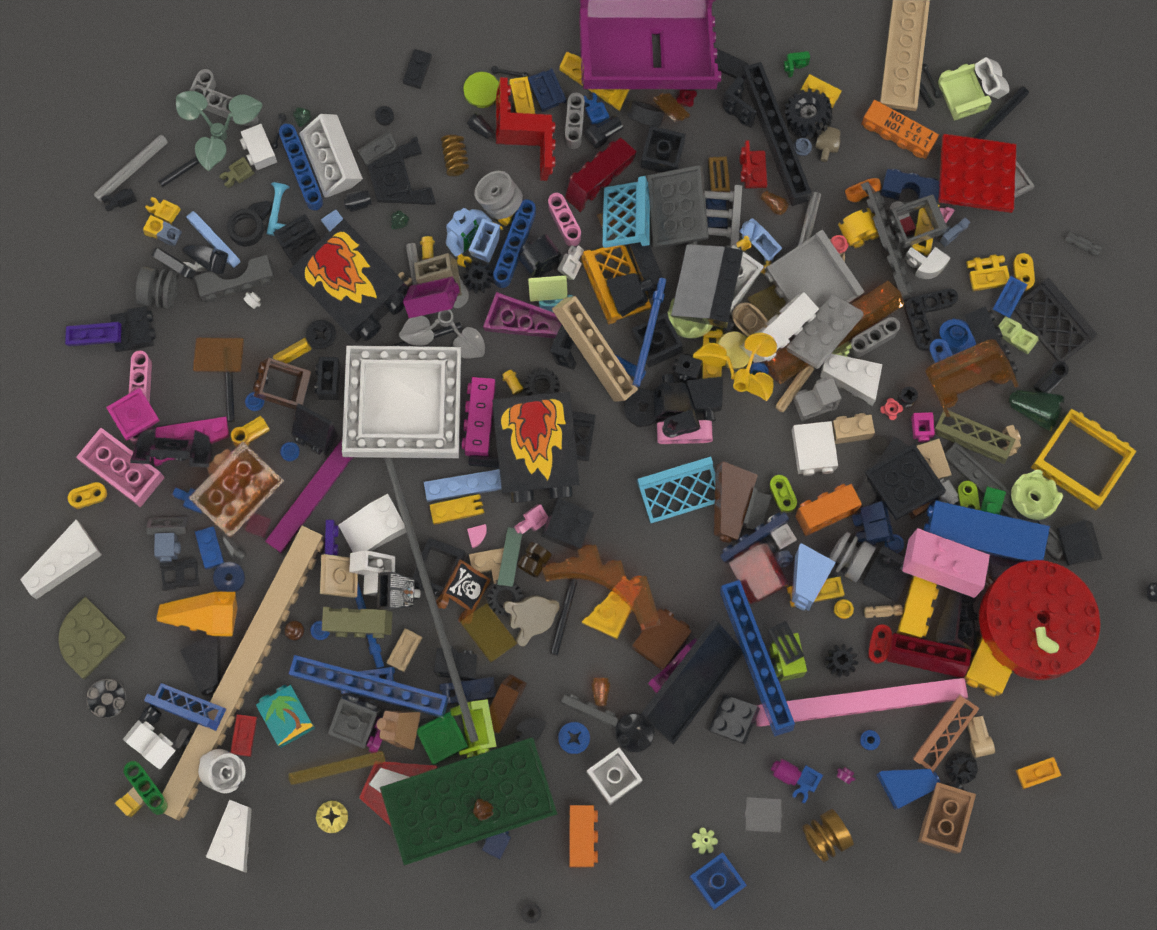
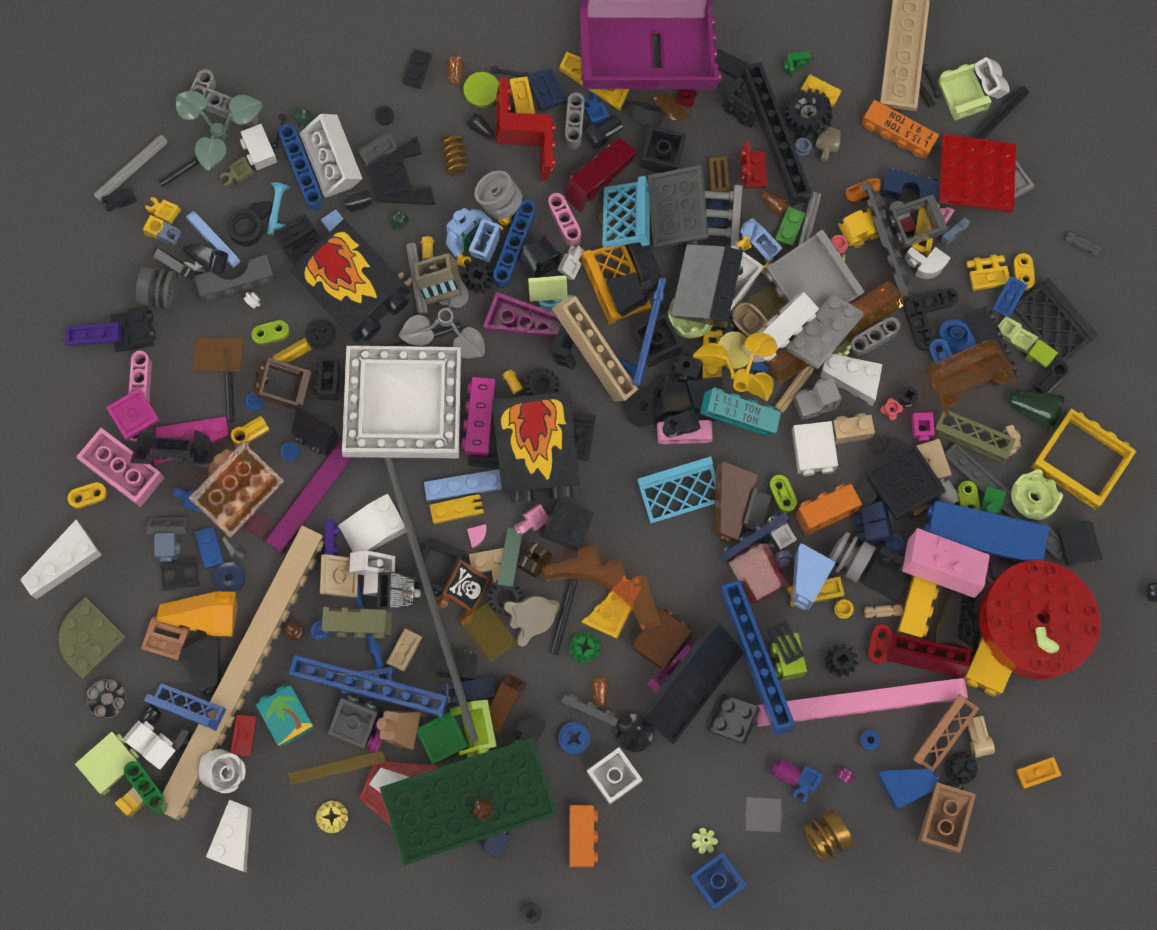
magenta window [403,276,460,318] -> none
none -> yellowish green panel [75,732,141,796]
none -> nougat plate [141,616,191,661]
none -> lime plate [251,320,290,346]
none -> clear orange cone [446,56,464,85]
none -> green gear [569,632,600,663]
none -> teal brick [700,388,781,436]
none -> bright green plate [775,207,806,248]
none -> lime panel [1025,339,1058,367]

